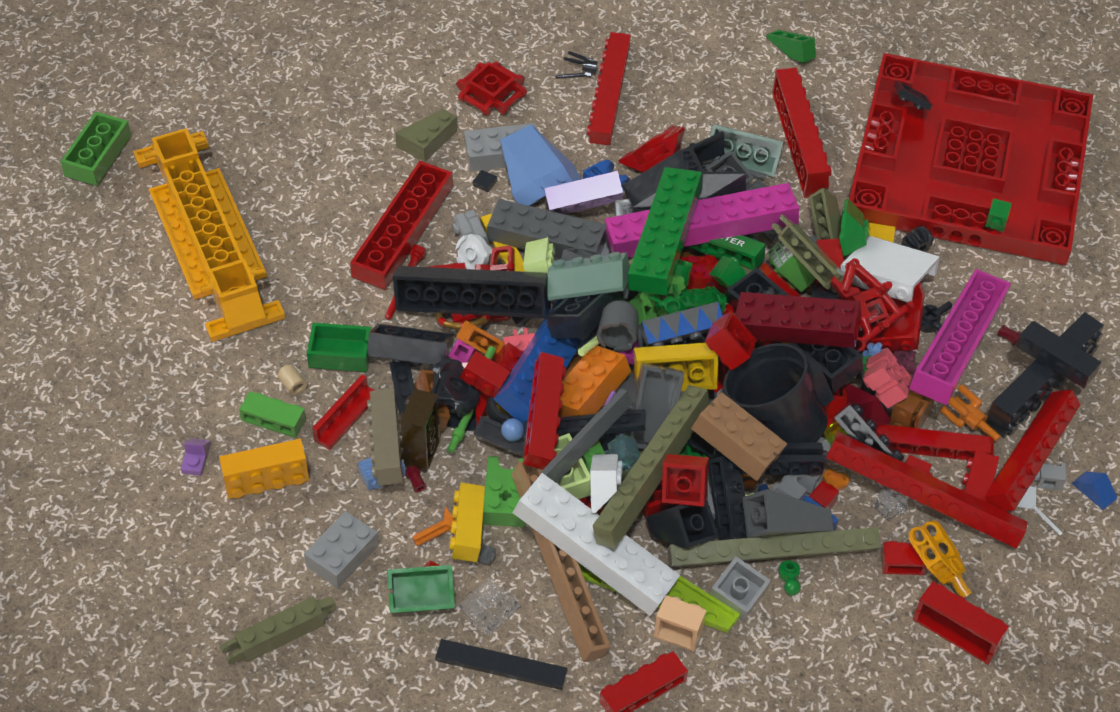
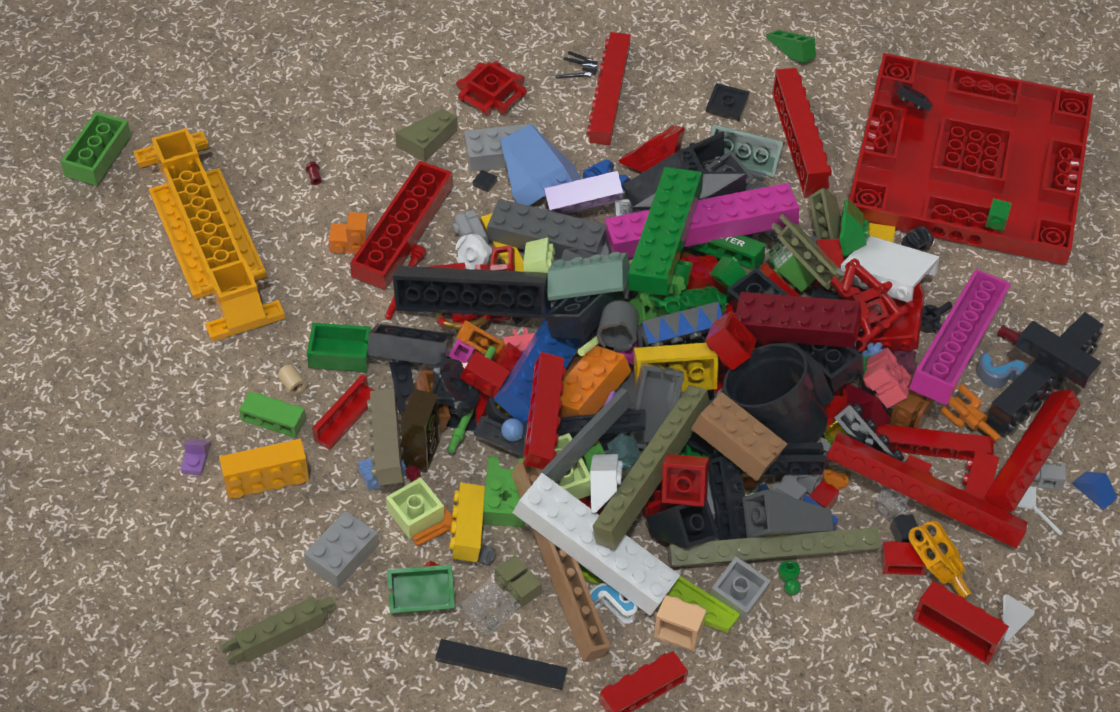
none -> dark red pin [305,161,322,185]
none -> orange brick [328,212,370,255]
none -> yellowish green brick [386,477,444,539]
none -> olive piece [495,555,542,607]
none -> white animal [589,583,638,624]
none -> black plate [706,83,750,120]
none -> black brick [890,514,922,543]
none -> sand blue animal [976,352,1027,388]
none -> white piece [1001,594,1034,641]

